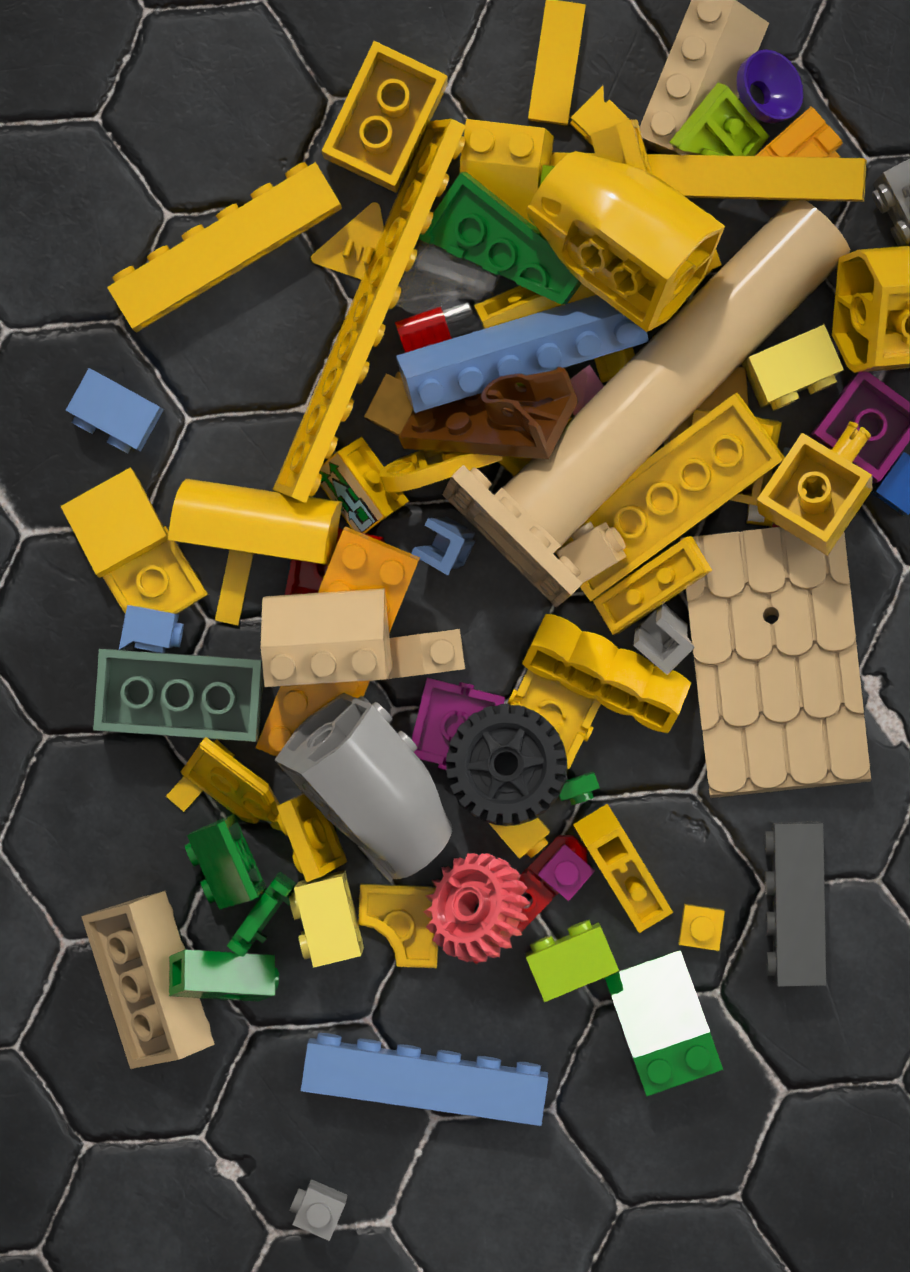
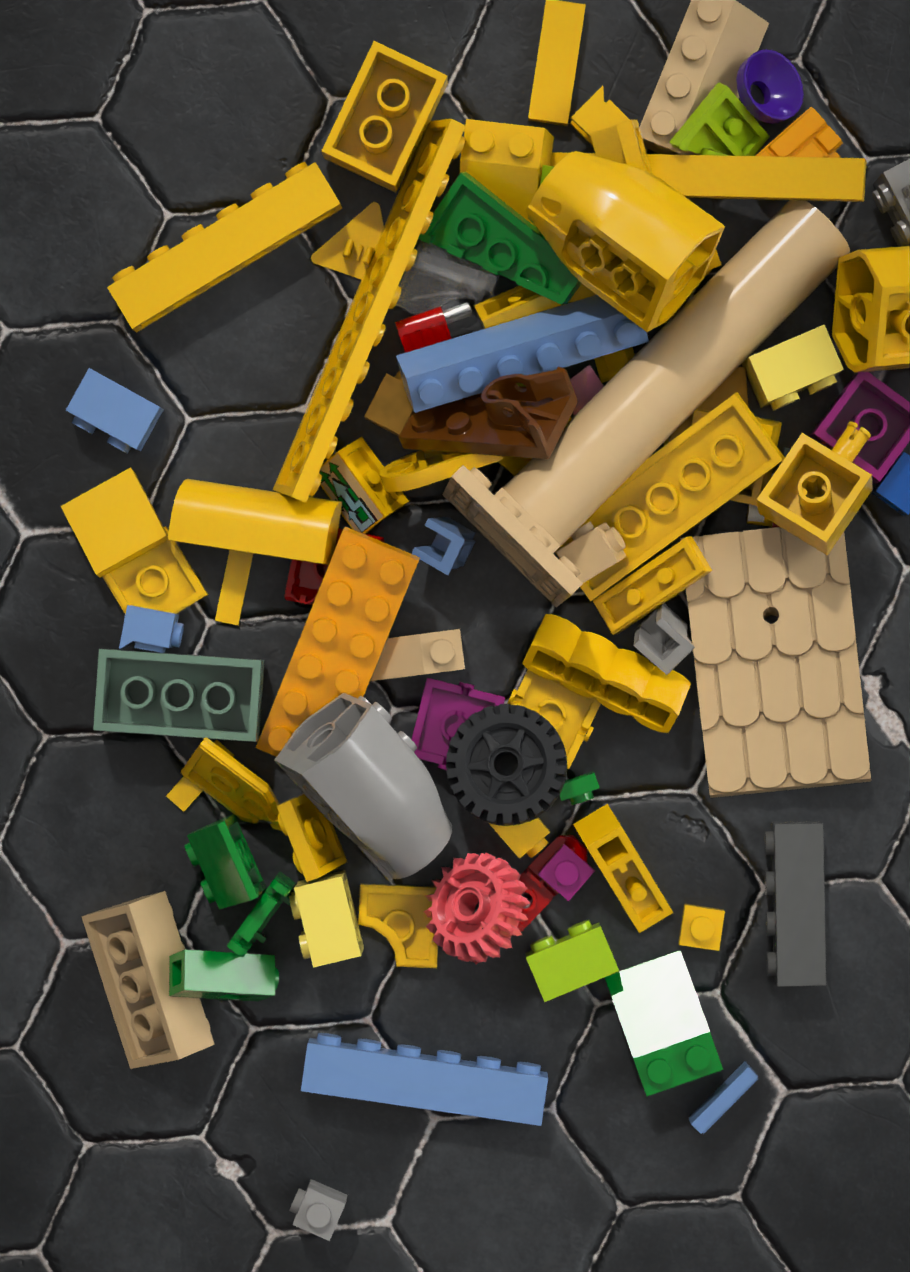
tan slope [261,588,392,687] -> none
none -> medium blue tile [689,1061,758,1134]

